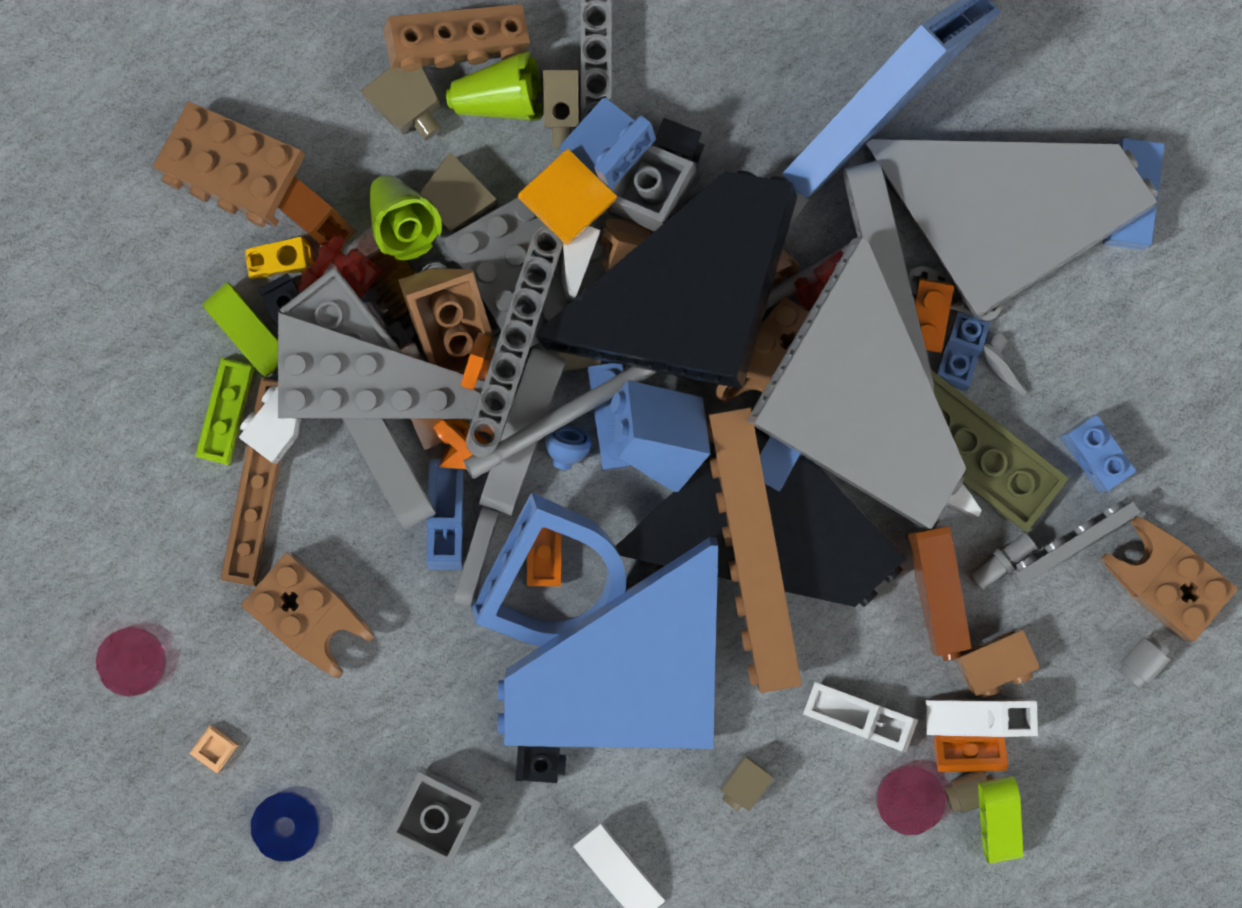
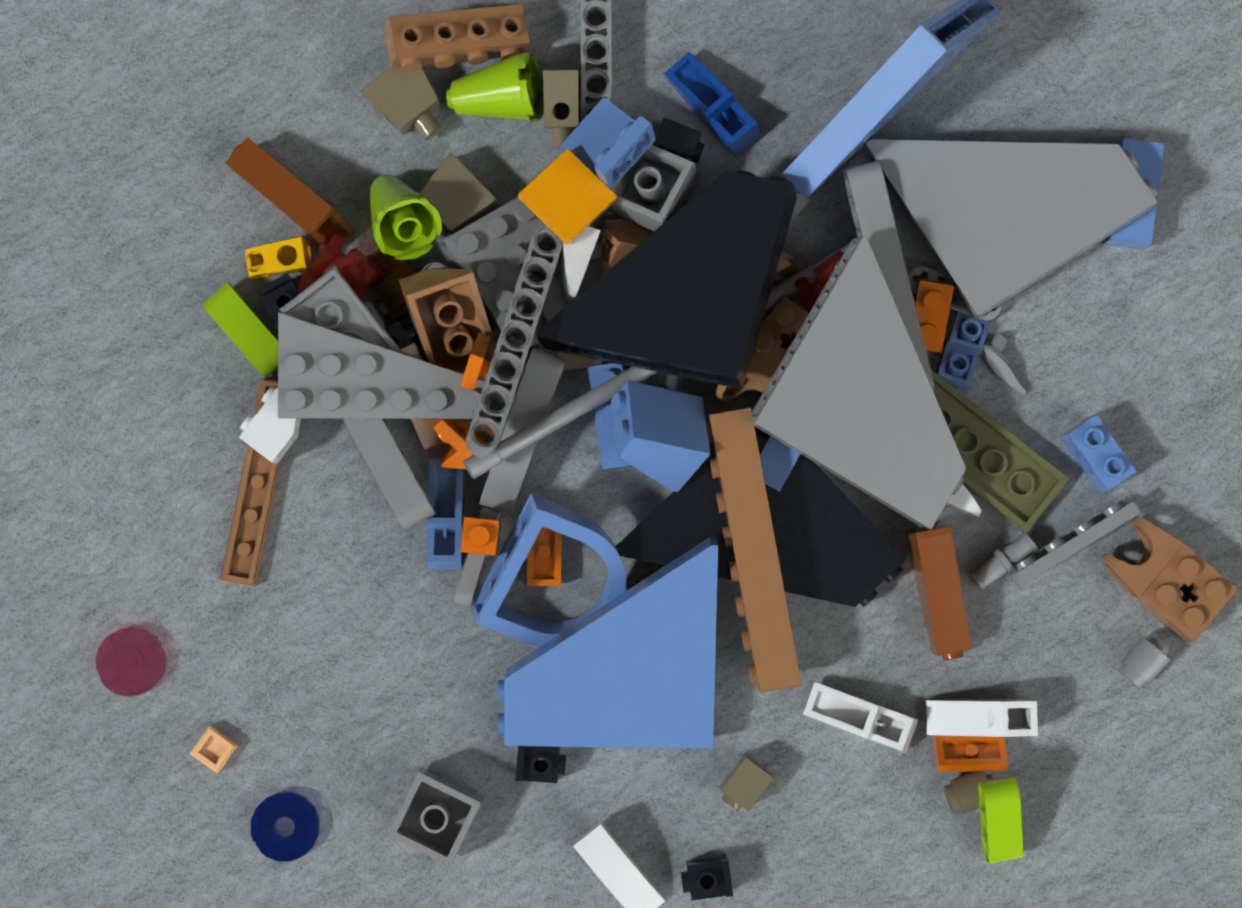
medium nougat bracket [153,101,305,228] -> none
lime tile [195,358,256,466] -> none
medium nougat brick [240,552,375,678] -> none
medium blue brick [544,425,592,470] -> none
clear pink tile [876,765,946,835] -> none
medium nougat brick [956,629,1040,698] -> none
none -> orange brick [460,517,502,556]
none -> blue slope [664,51,761,156]
none -> black brick [681,856,733,901]

